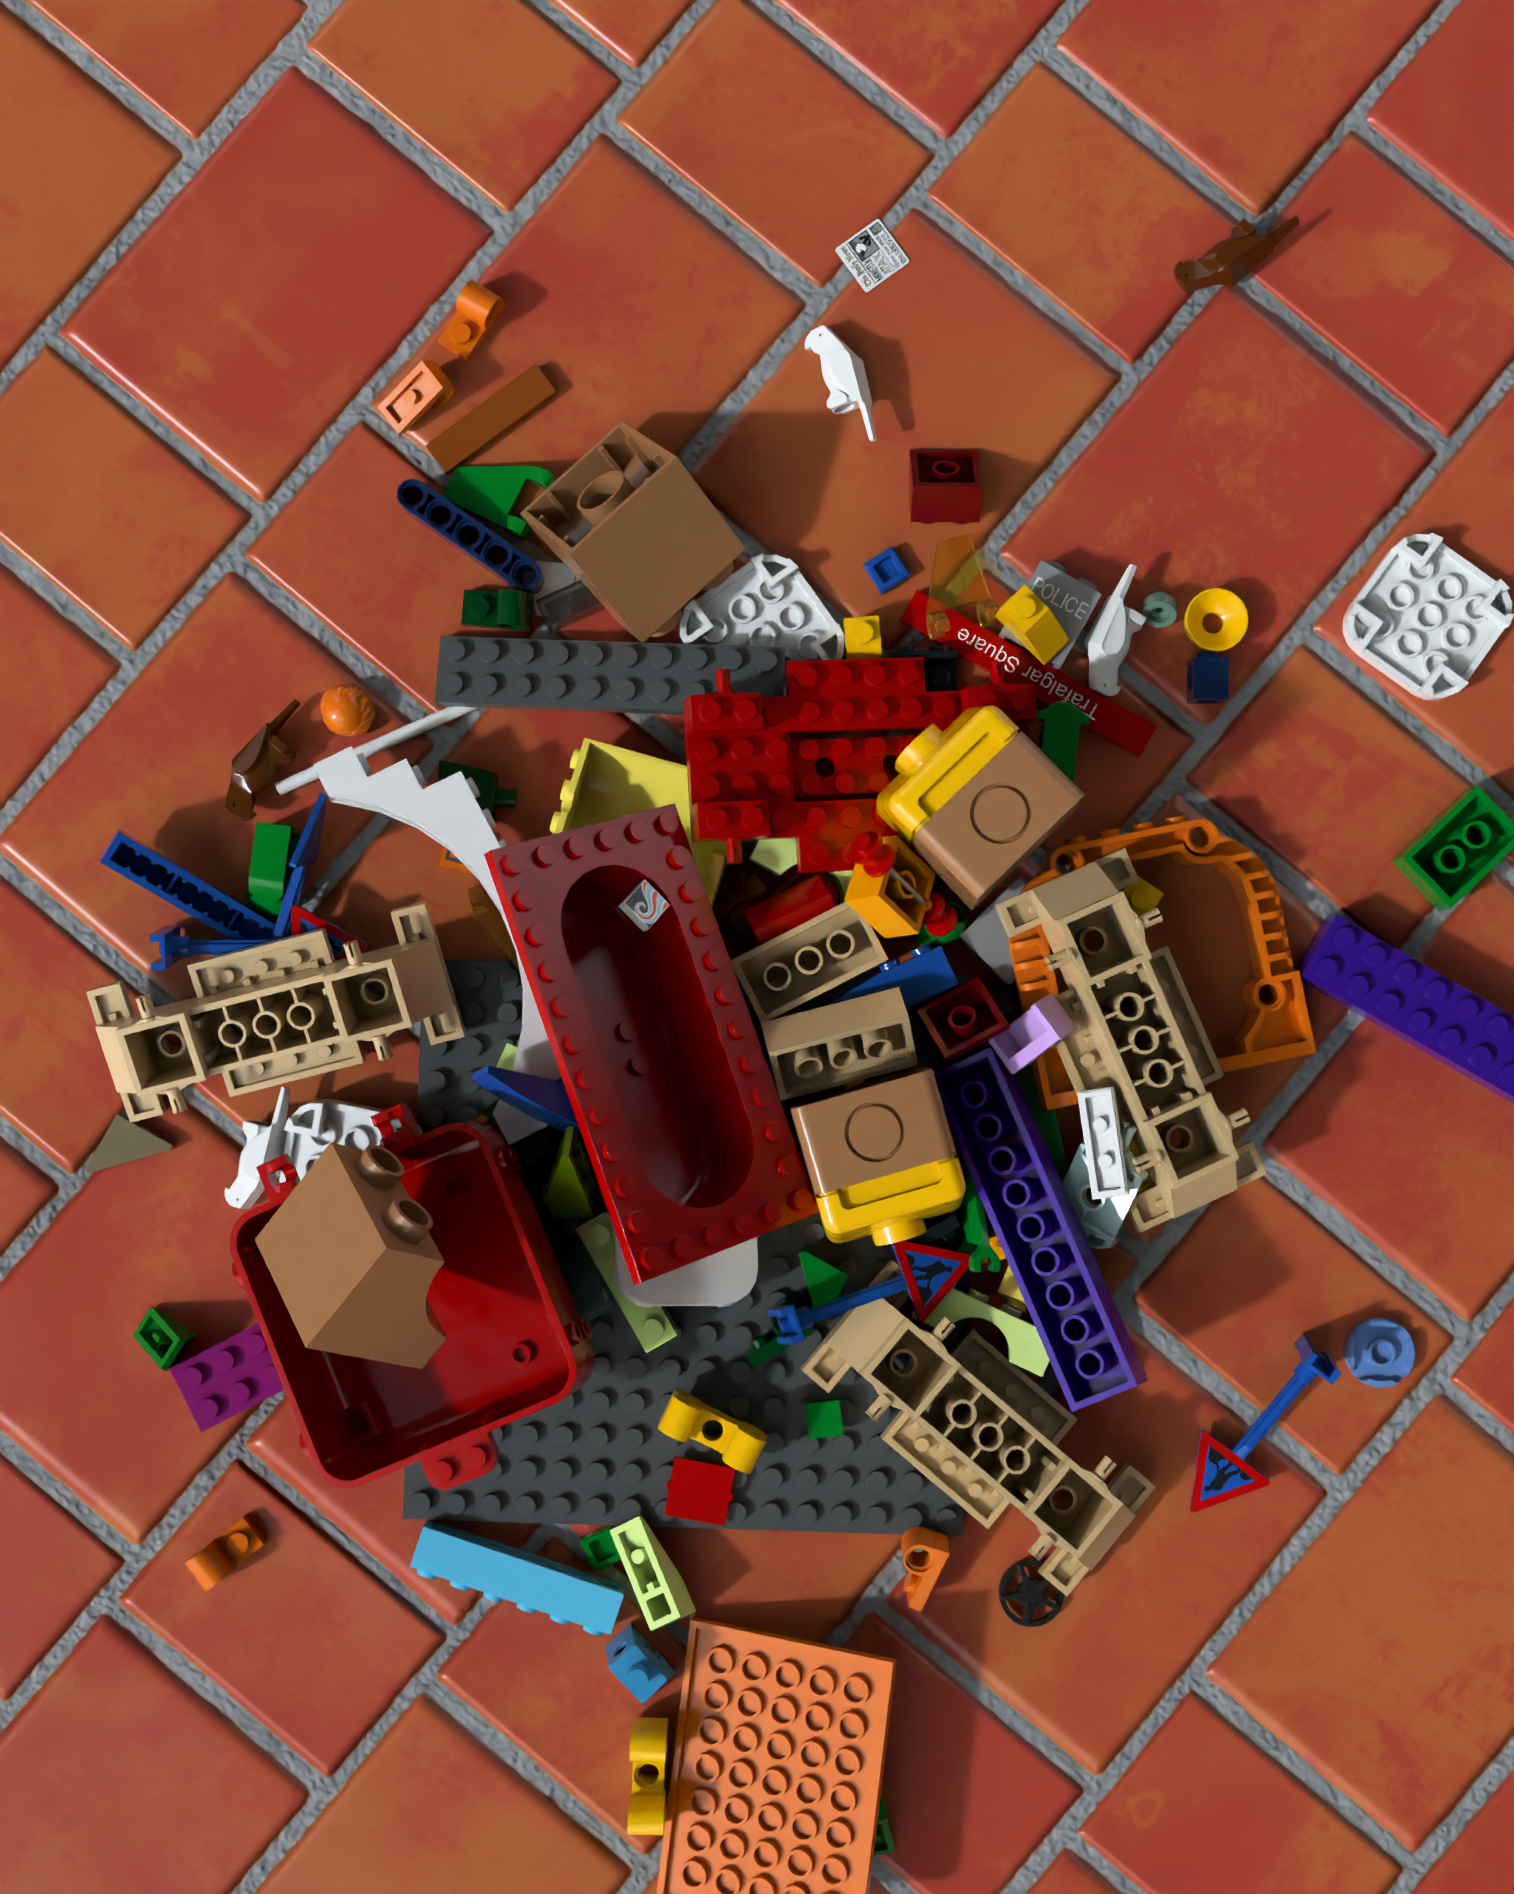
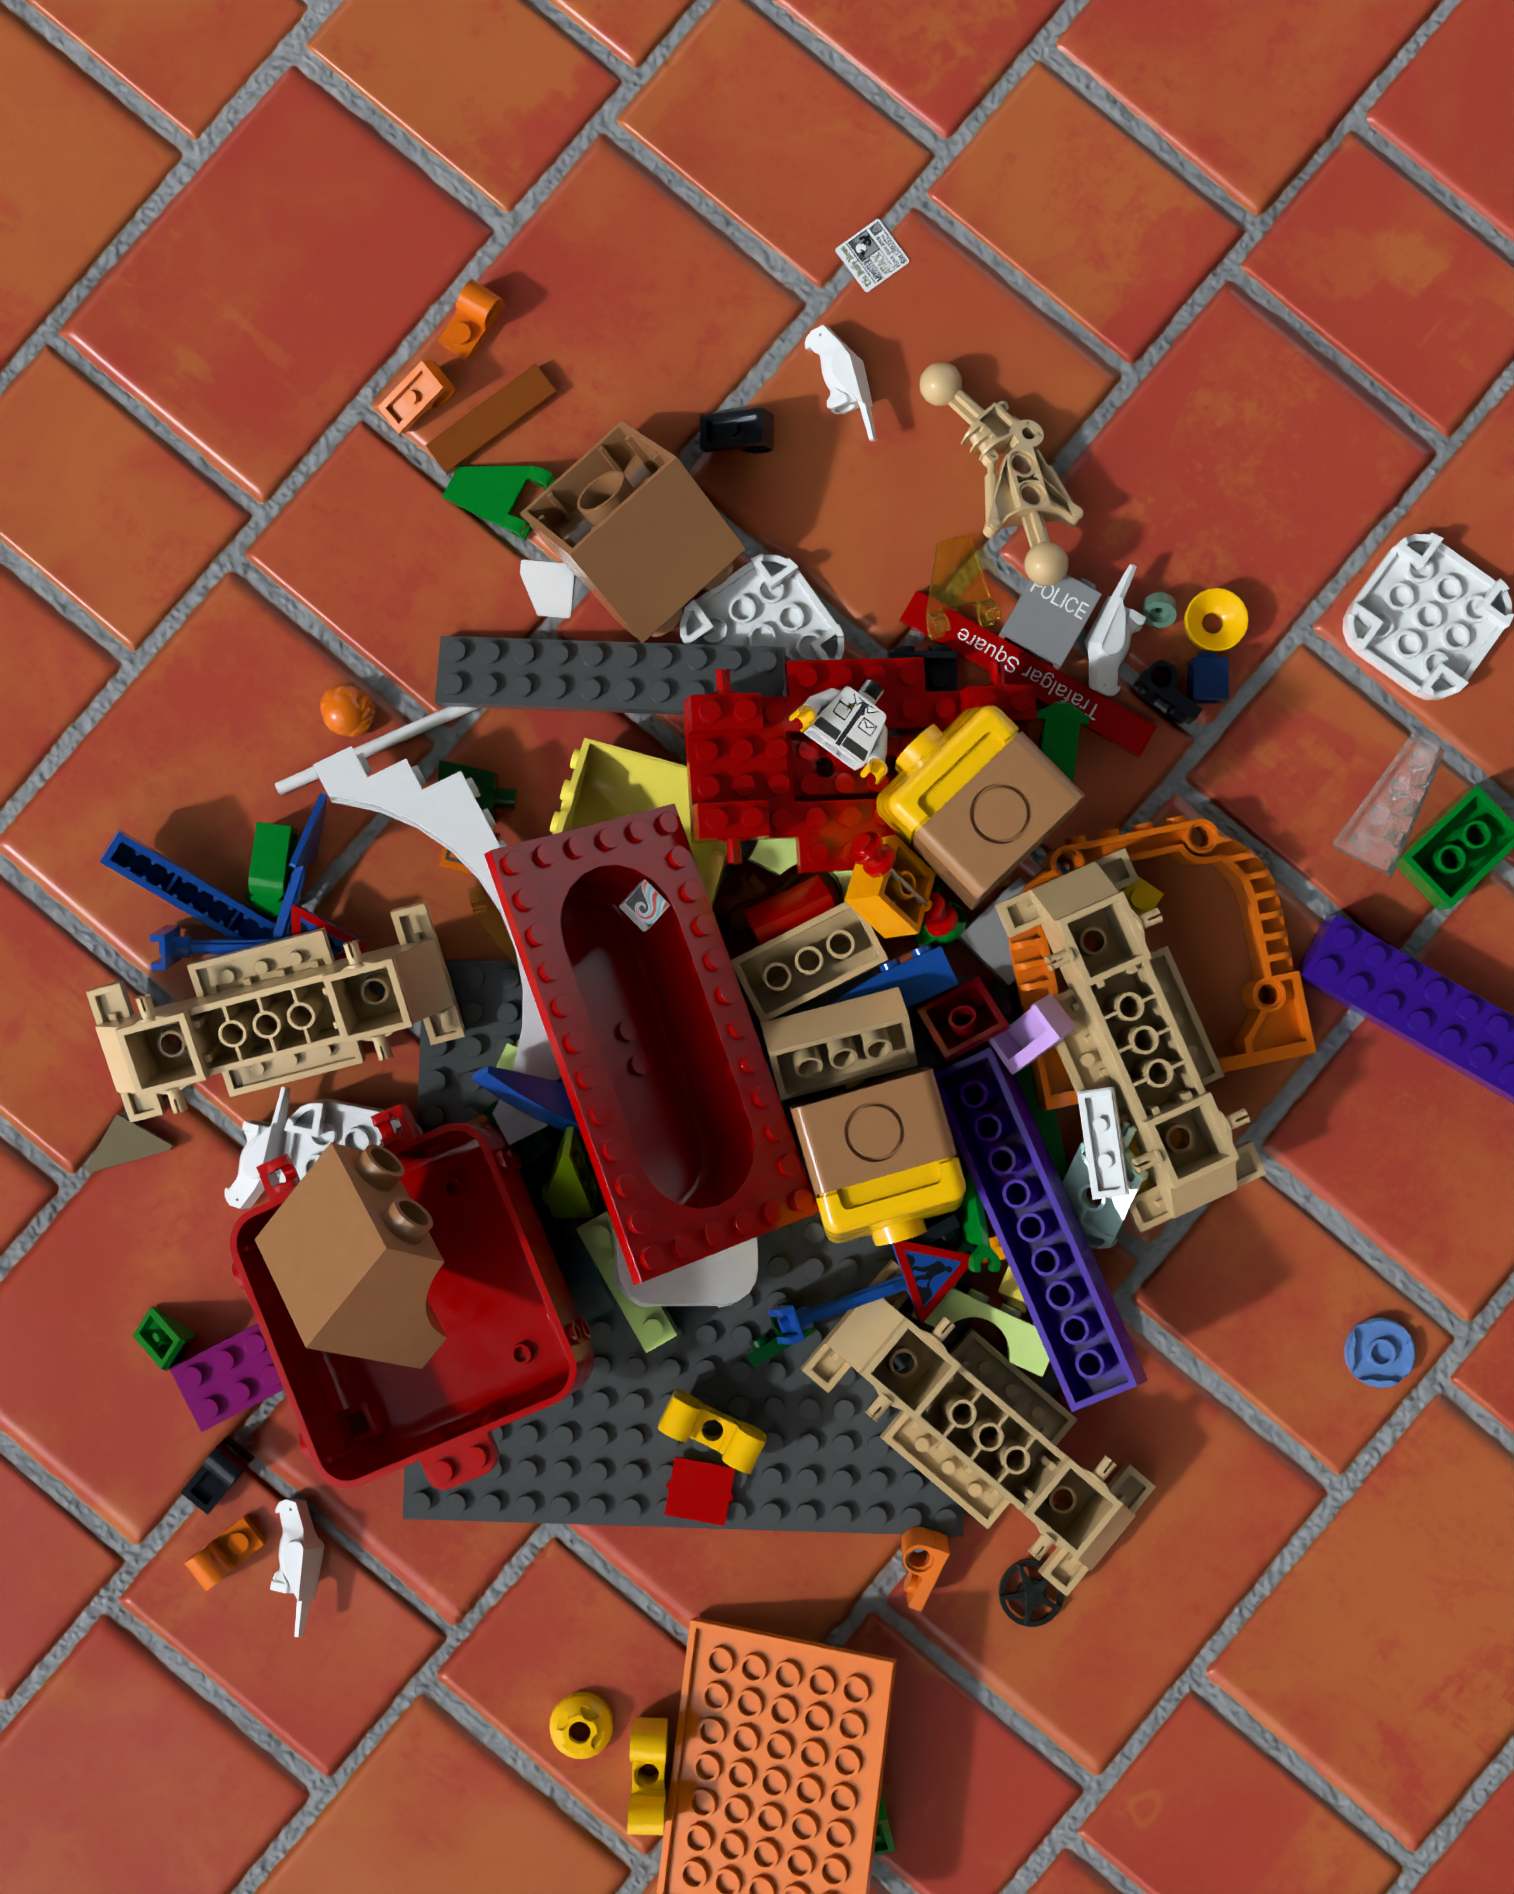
reddish brown animal [224,699,300,821] -> none
dark blue beam [397,479,544,595] -> none
medium azure brick [410,1520,626,1636] -> none
dark green plate [461,589,534,632] -> none
clear smoke tile [535,580,605,633] -> none
green tile [579,1525,621,1572] -> none
dark azure torso [605,1622,677,1704] -> none
yellowish green slope [610,1515,696,1631] -> none
green slope [798,1248,849,1322] -> none
green tile [804,1398,844,1439] -> none
yellow slope [842,615,882,659] -> none
blue tile [863,546,911,595] -> none
dark red slope [909,449,983,525] -> none
yellow slope [995,584,1070,665] -> none
reddish brown animal [1174,216,1300,293] -> none
blue piece [1189,1333,1341,1513] -> none
none -> black plate [181,1436,255,1515]
none -> white animal [270,1498,325,1637]
none -> yellow piece [549,1692,614,1759]
none -> black plate [700,408,774,454]
none -> white torso [789,679,888,785]
none -> tan piece [920,362,1084,587]
none -> black plate [1133,660,1203,725]
none -> clear wing [1332,733,1445,877]

